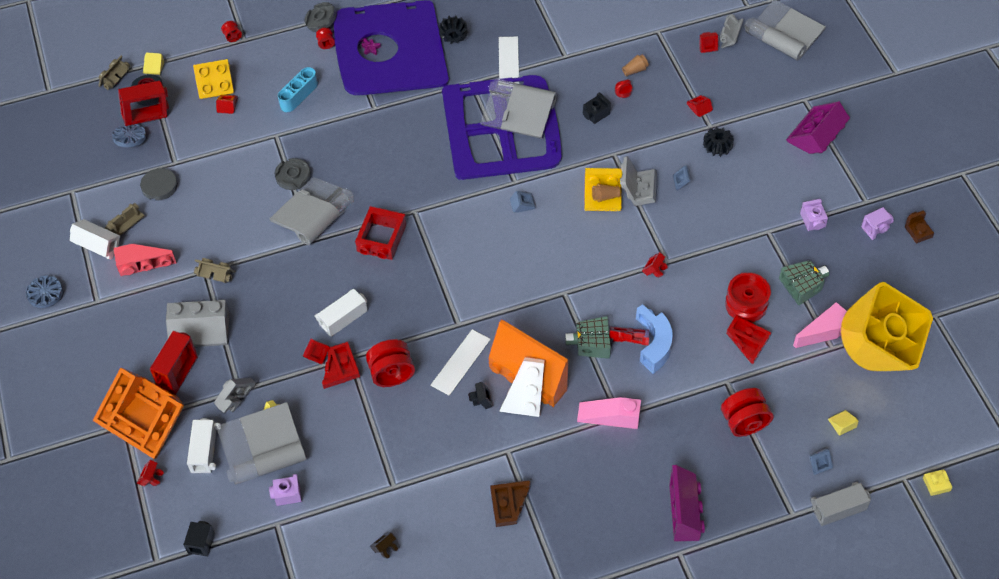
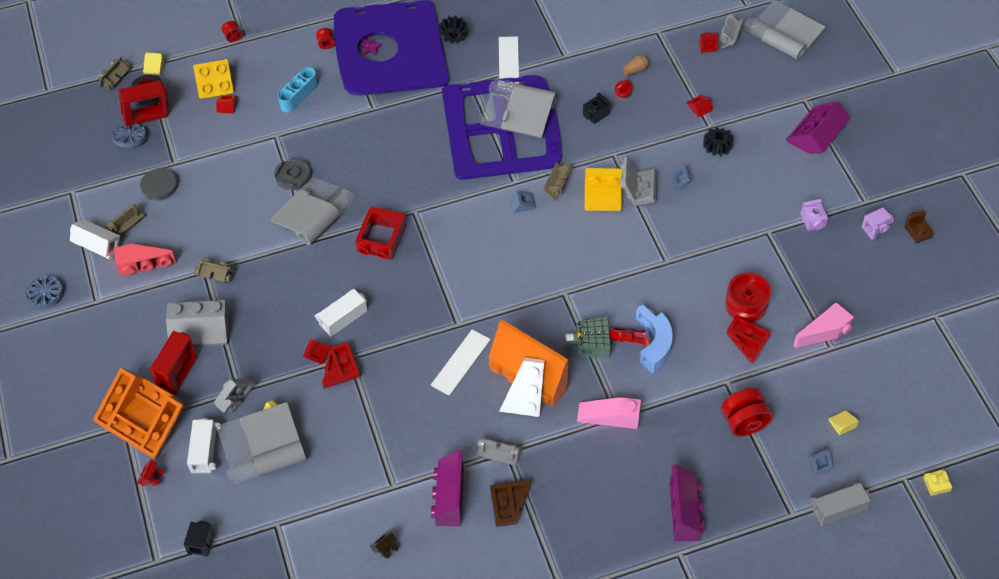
lavender brick [269,474,302,506] -> none
dark grey tile [304,2,337,32] -> none
red wheel [366,339,415,387] -> none
black tile [468,382,493,409] -> none
medium nougat cone [592,184,620,202] -> none
red tile [642,252,668,278] -> none
sand green torso [779,260,829,306] -> none
yellow piece [841,282,933,371] -> none
none -> magenta slope [431,451,464,527]
none -> light grey hinge [476,437,521,466]
none -> dark tan hinge [543,162,572,201]

